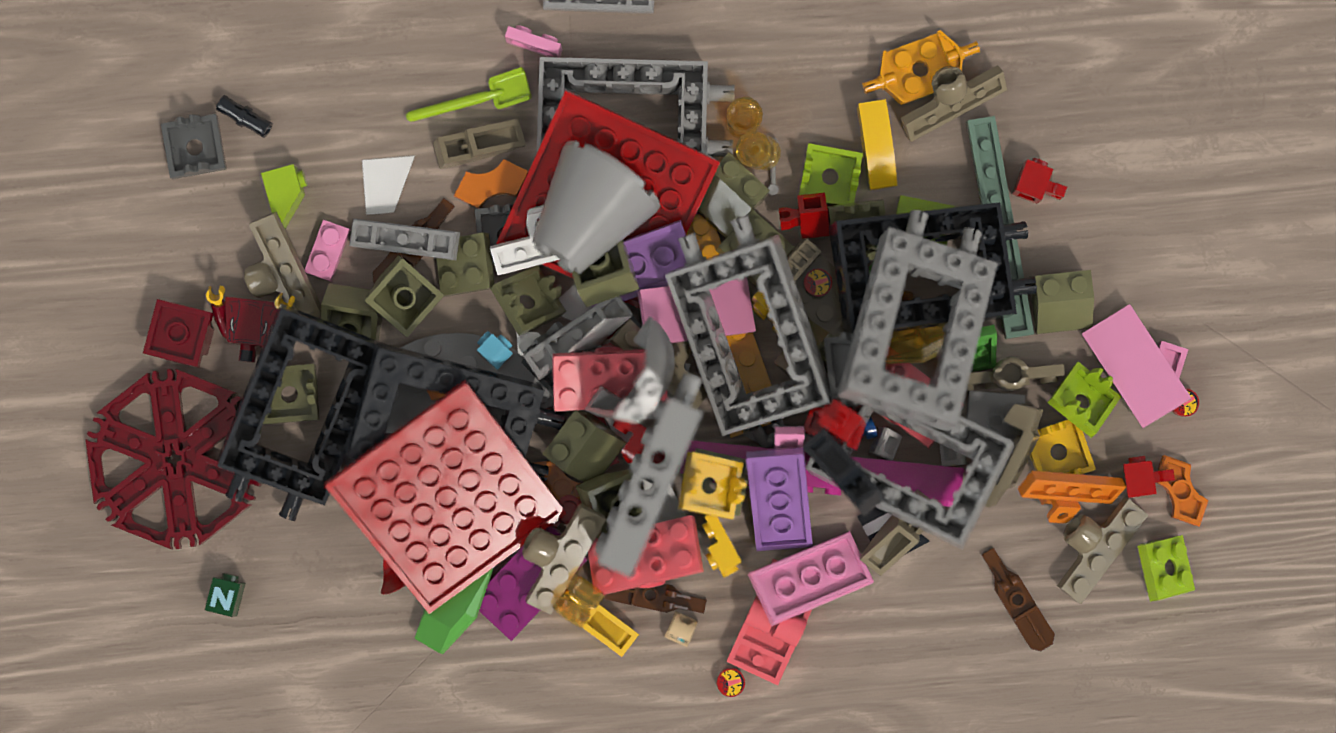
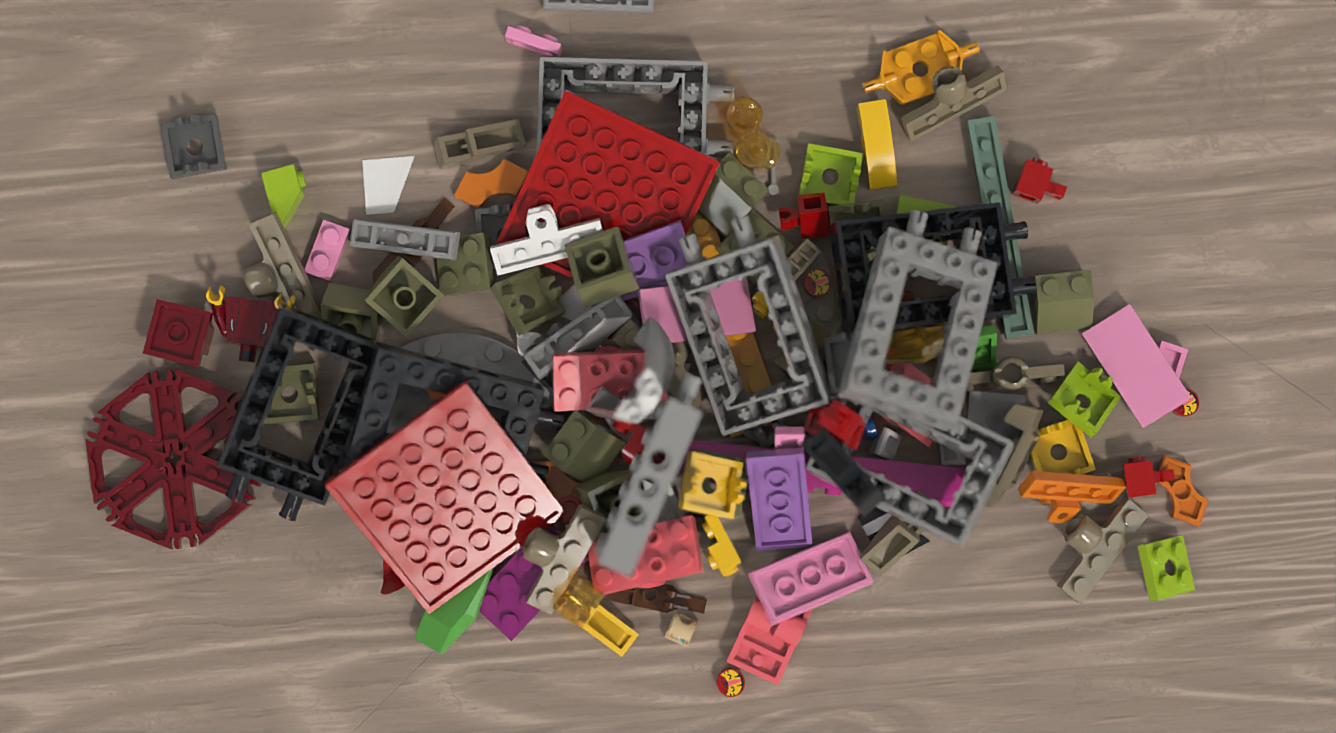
dark green brick [205,573,246,617] -> none
black pin [216,95,273,138] -> none
lime piece [406,67,532,122] -> none
medium azure plate [477,331,513,370] -> none
light grey cone [532,141,660,274] -> none
reddish brown piece [982,548,1055,652] -> none

